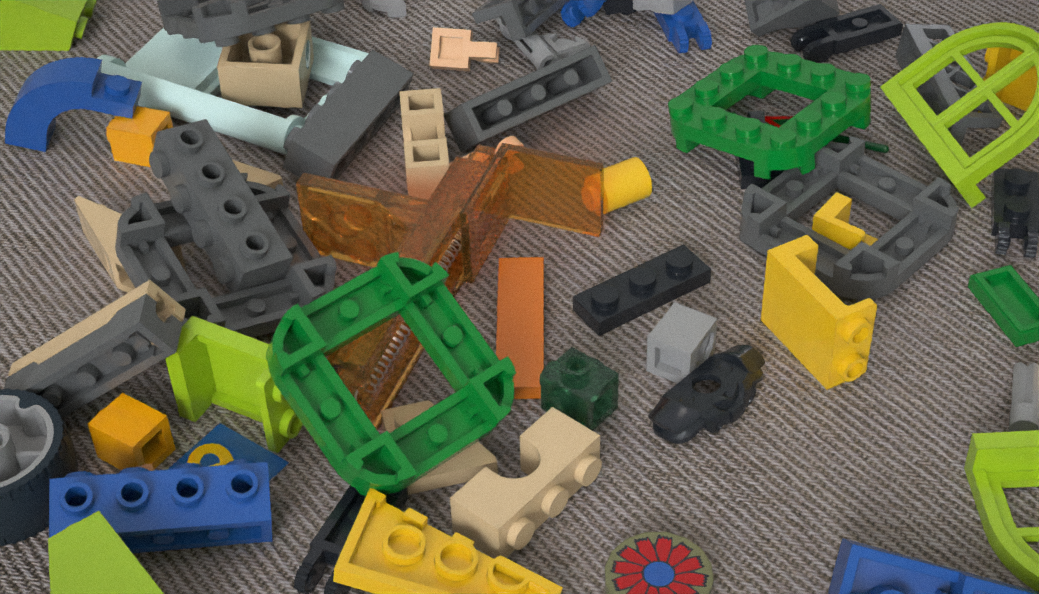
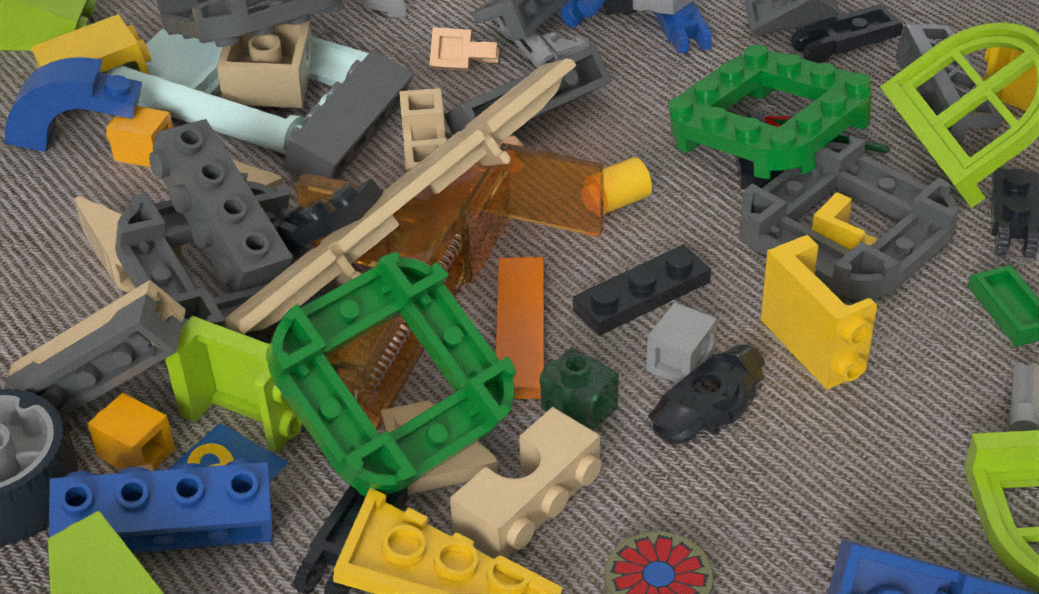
none -> yellow panel [30,14,152,75]
none -> tan piece [225,59,577,335]
none -> black hinge [275,179,383,251]

